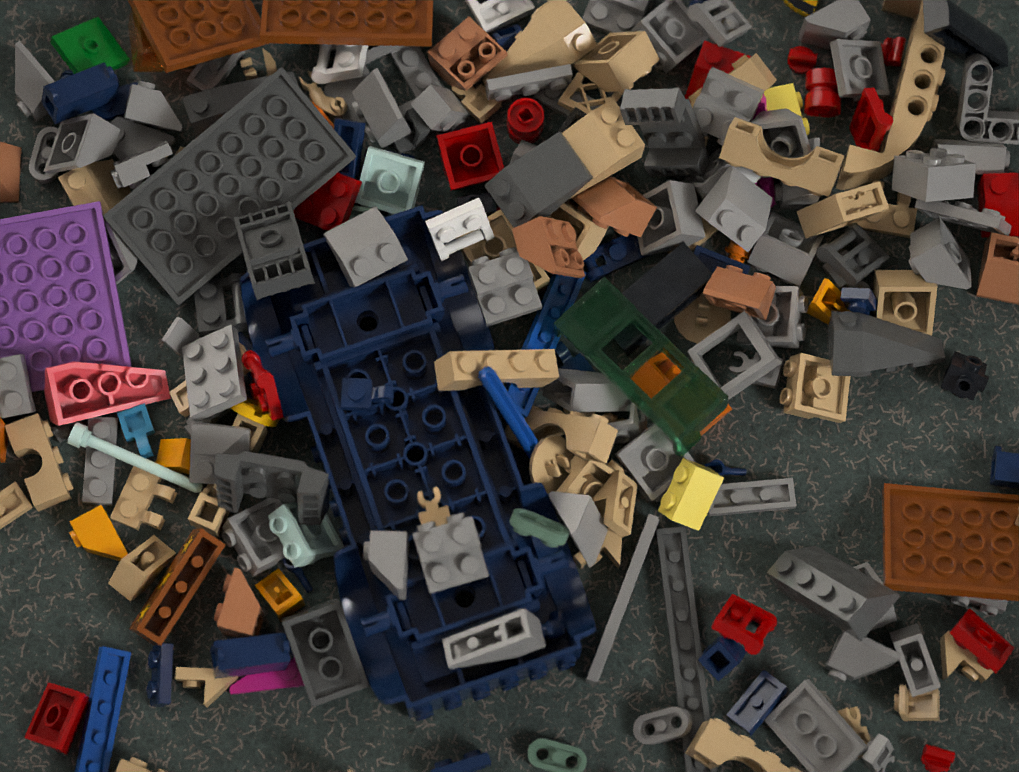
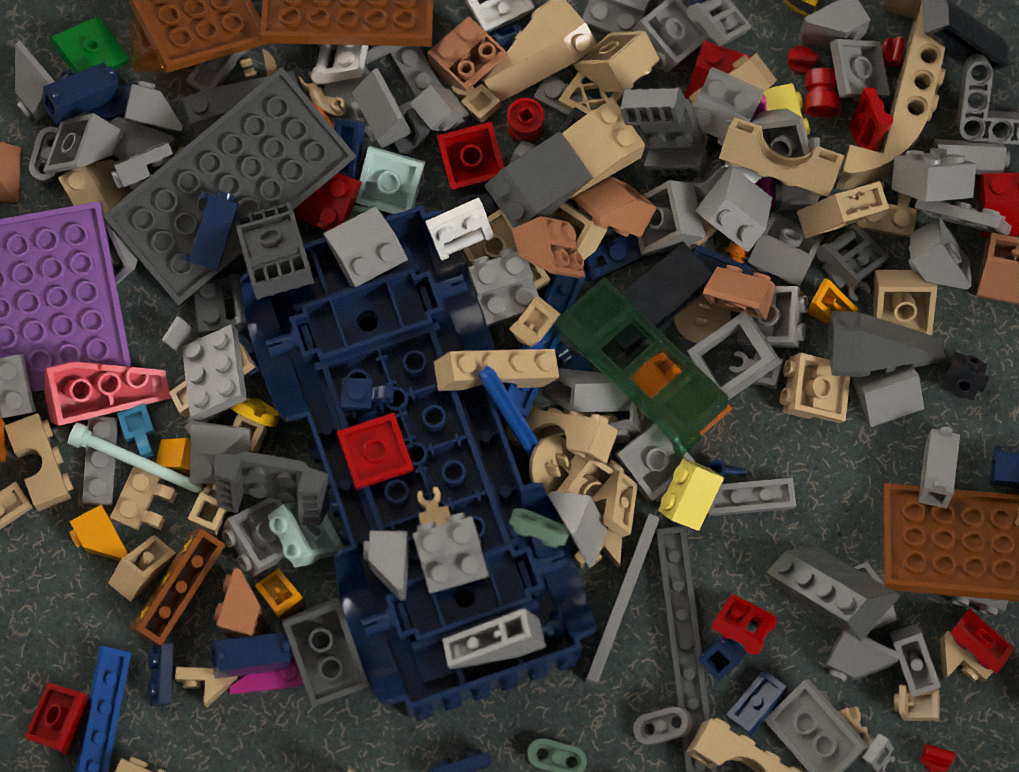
red plate [241,350,284,421] -> none
dark blue hand [283,558,313,593] -> none
light grey plate [485,64,573,101] -> none
dark blue plate [840,288,877,315] -> none
none -> dark blue brick [181,191,239,270]
none -> red plate [337,413,414,490]
none -> tan bracket [510,296,560,347]
none -> light grey slope [850,365,925,428]
none -> light grey brick [918,427,960,508]

